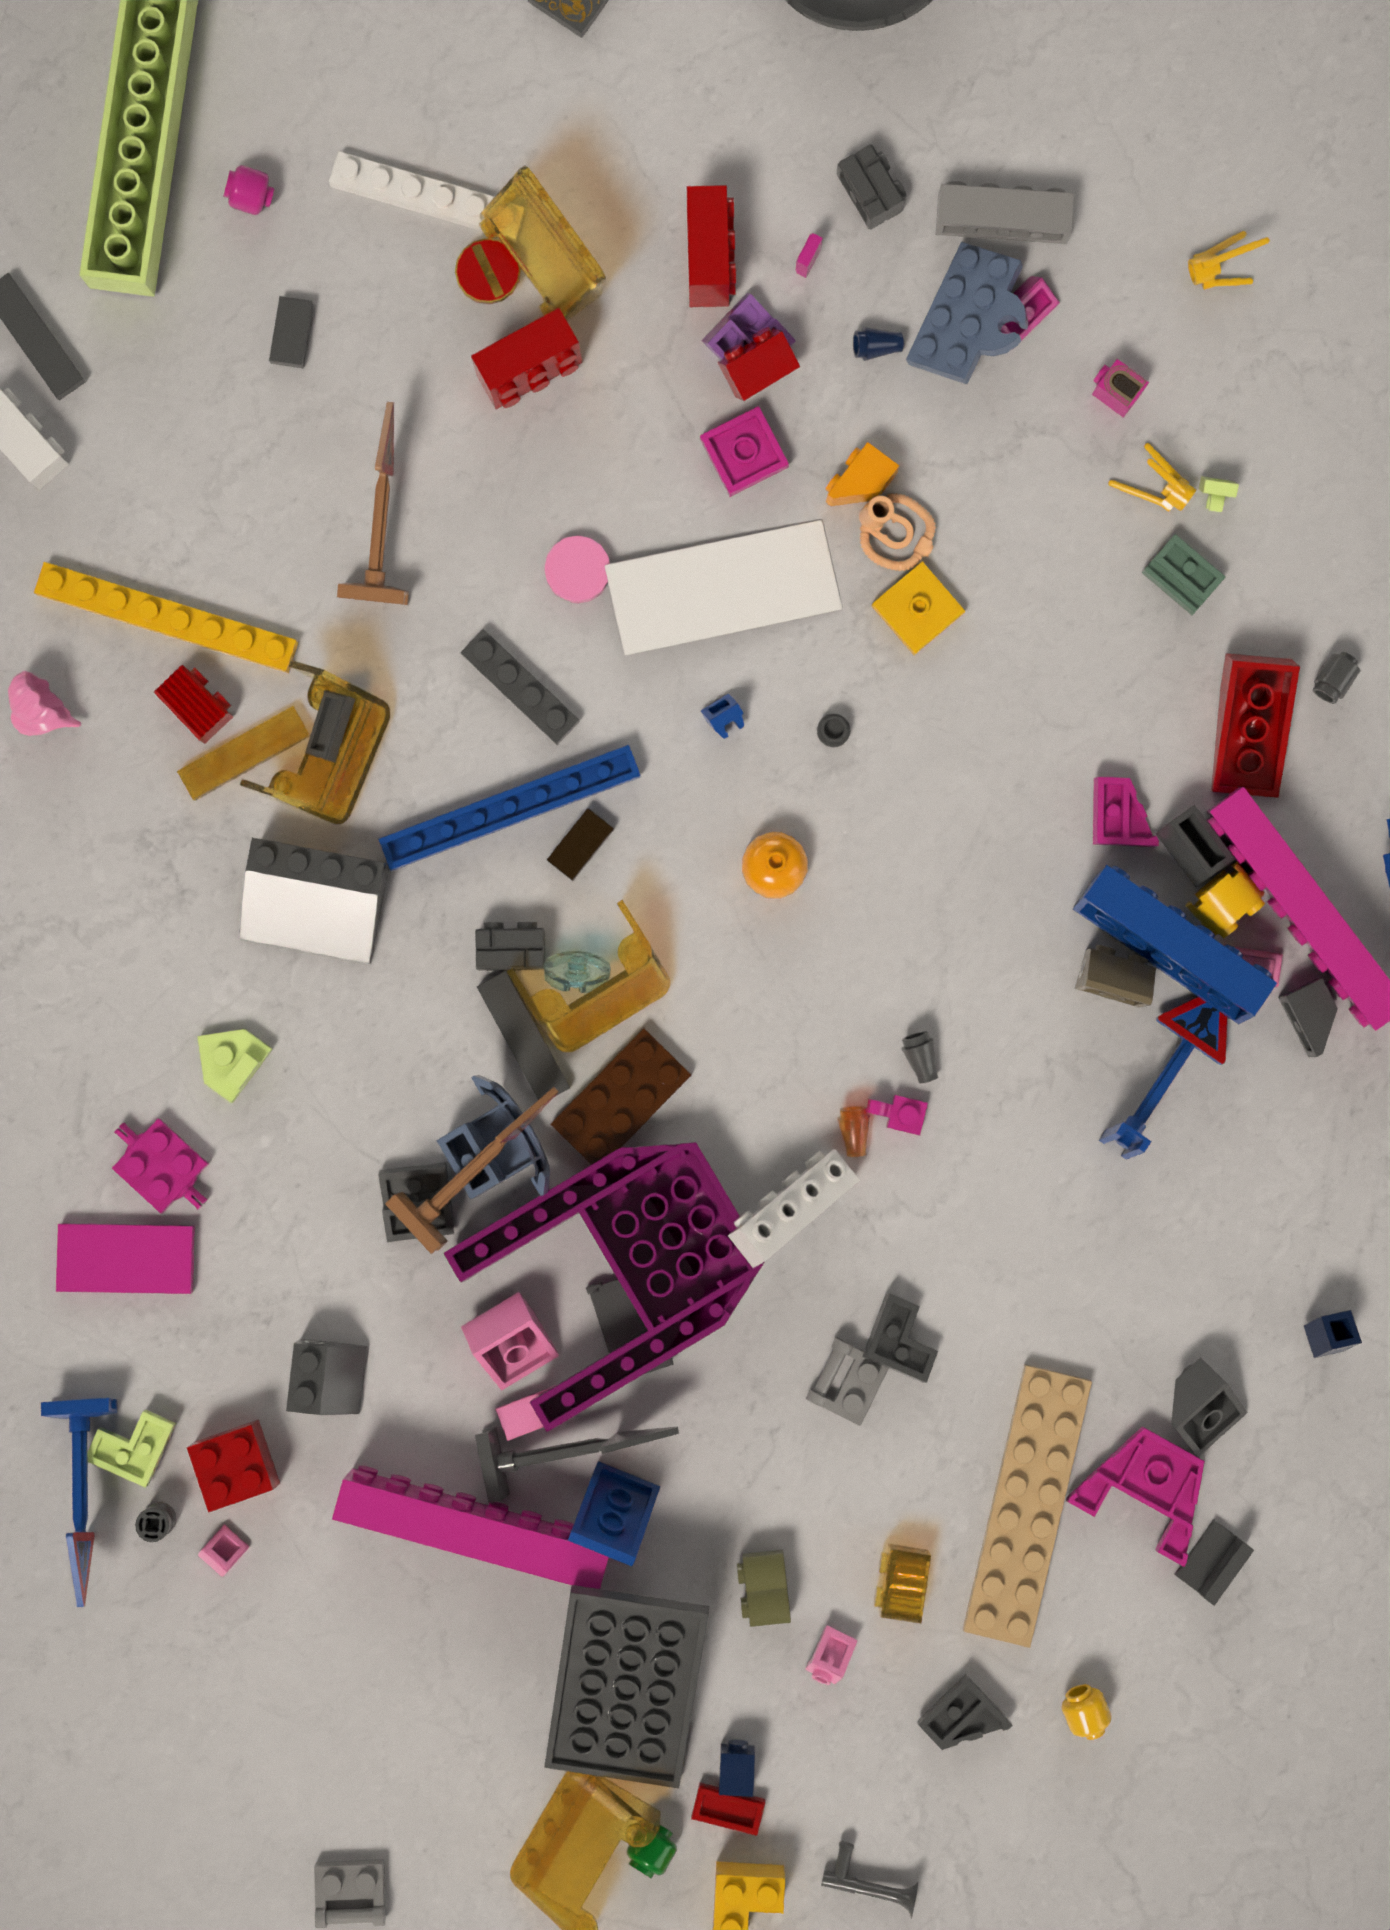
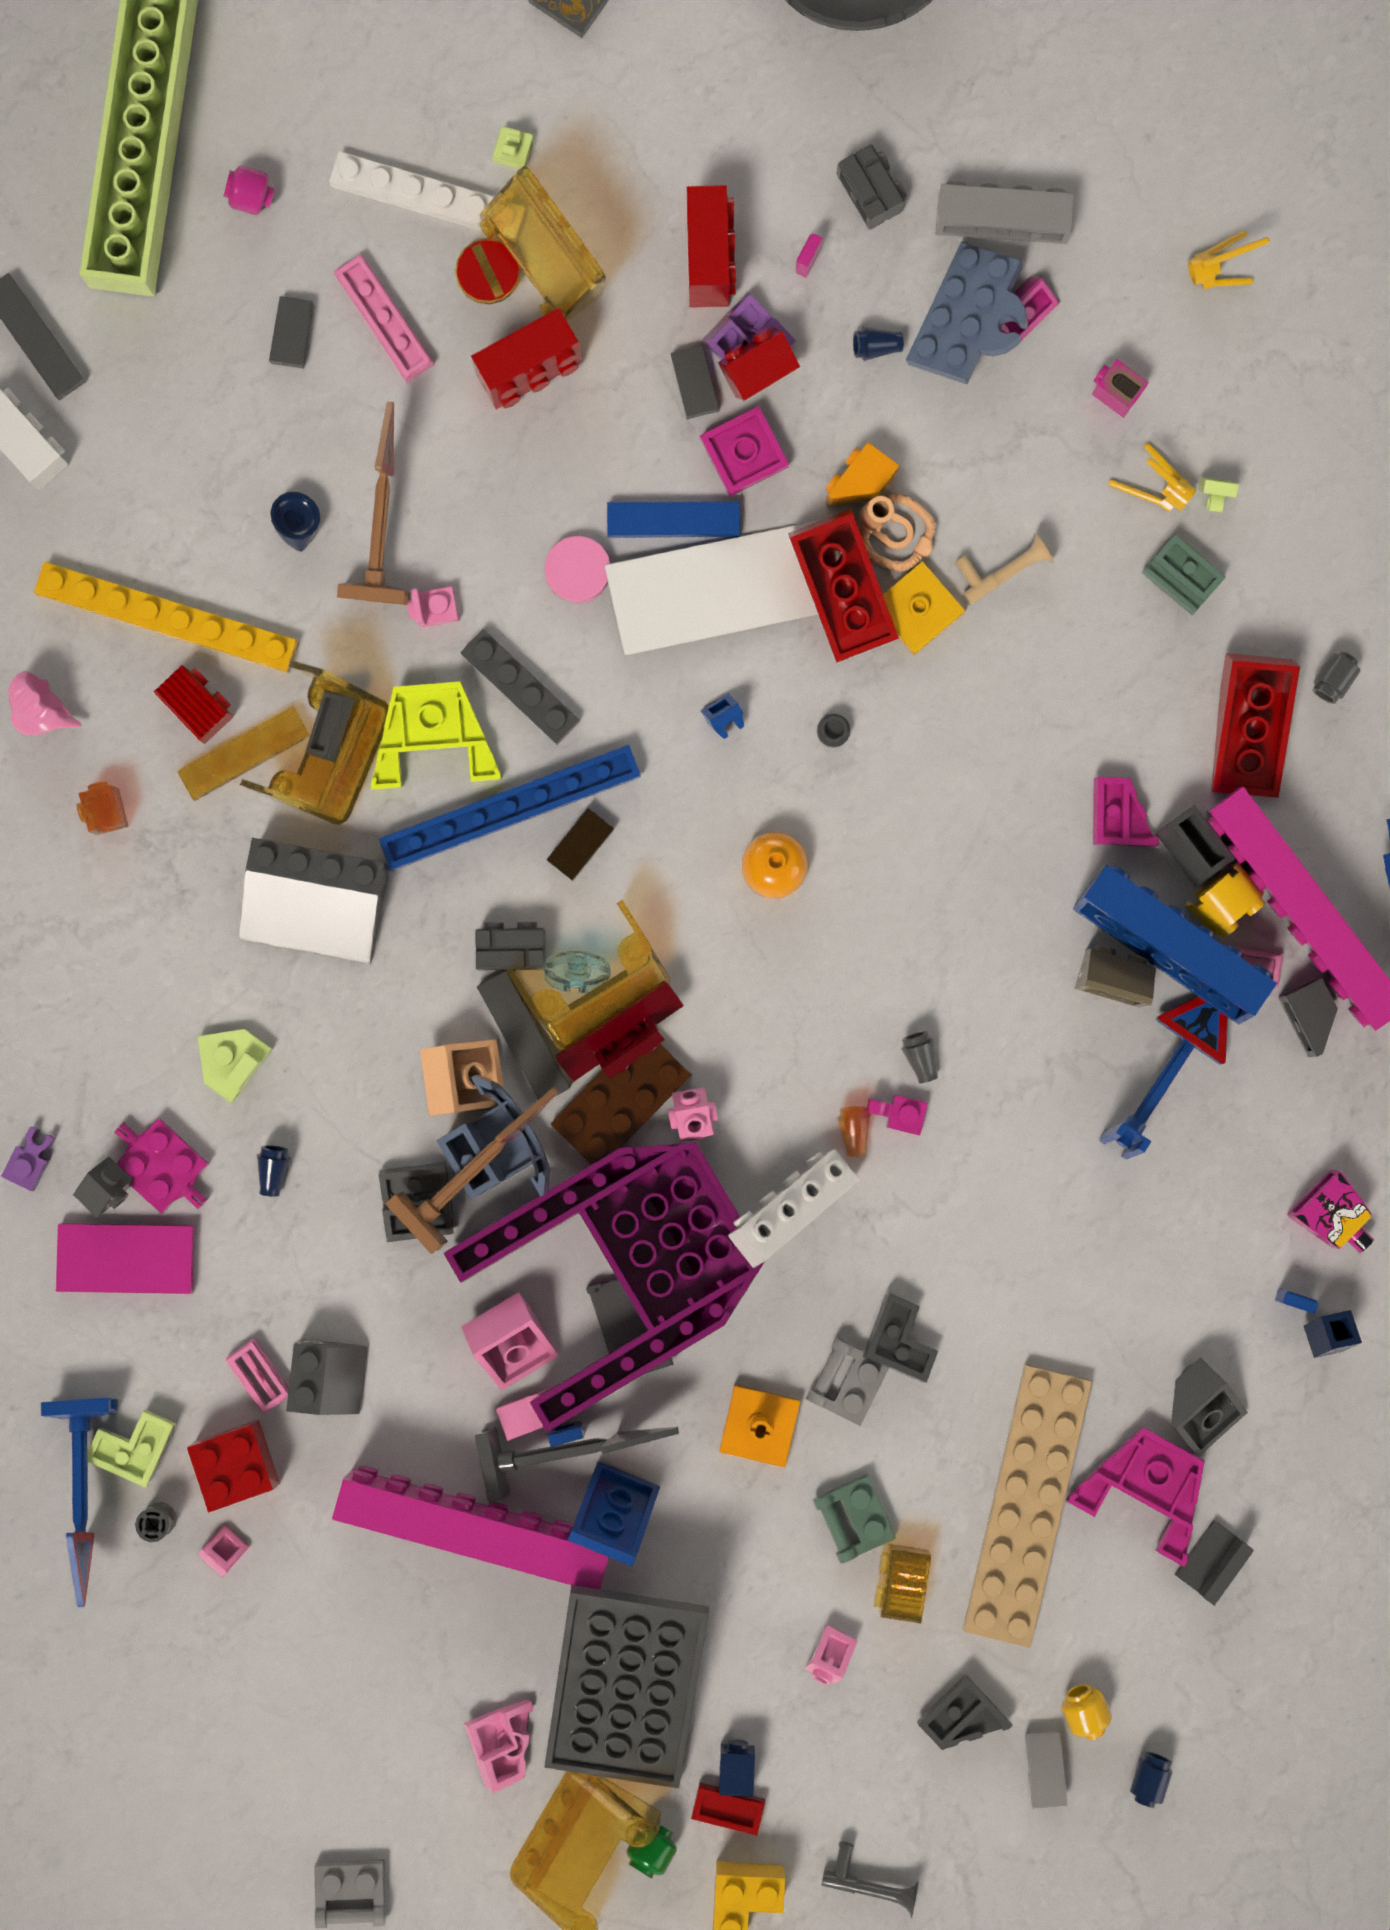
olive brick [737,1550,791,1627] -> none
none -> medium lavender plate [1,1127,56,1191]
none -> dark grey brick [73,1157,133,1218]
none -> clear orange brick [77,782,129,835]
none -> bright pink tile [225,1339,289,1415]
none -> dark blue cone [257,1145,291,1197]
none -> dark blue piece [270,492,320,552]
none -> bright pink tile [333,254,434,383]
none -> neon yellow wing [371,681,502,790]
none -> bright pink bracket [407,586,459,628]
none -> light nougat slope [420,1039,504,1116]
none -> bright pink slope [464,1700,533,1793]
none -> yellowish green tile [492,126,534,171]
none -> blue tile [548,1421,585,1447]
none -> dark red bracket [556,981,684,1082]
none -> blue tile [607,502,740,538]
none -> bright pink brick [668,1087,718,1141]
none -> dark grey tile [671,345,719,419]
none -> light orange tile [719,1384,800,1468]
none -> red slope [788,509,899,663]
none -> sand green plate [813,1474,896,1563]
none -> tan piece [955,533,1054,605]
none -> light grey slope [1025,1732,1067,1809]
none -> dark blue brick [1130,1752,1173,1808]
none -> blue tile [1275,1288,1319,1314]
none -> torso [1287,1170,1374,1253]

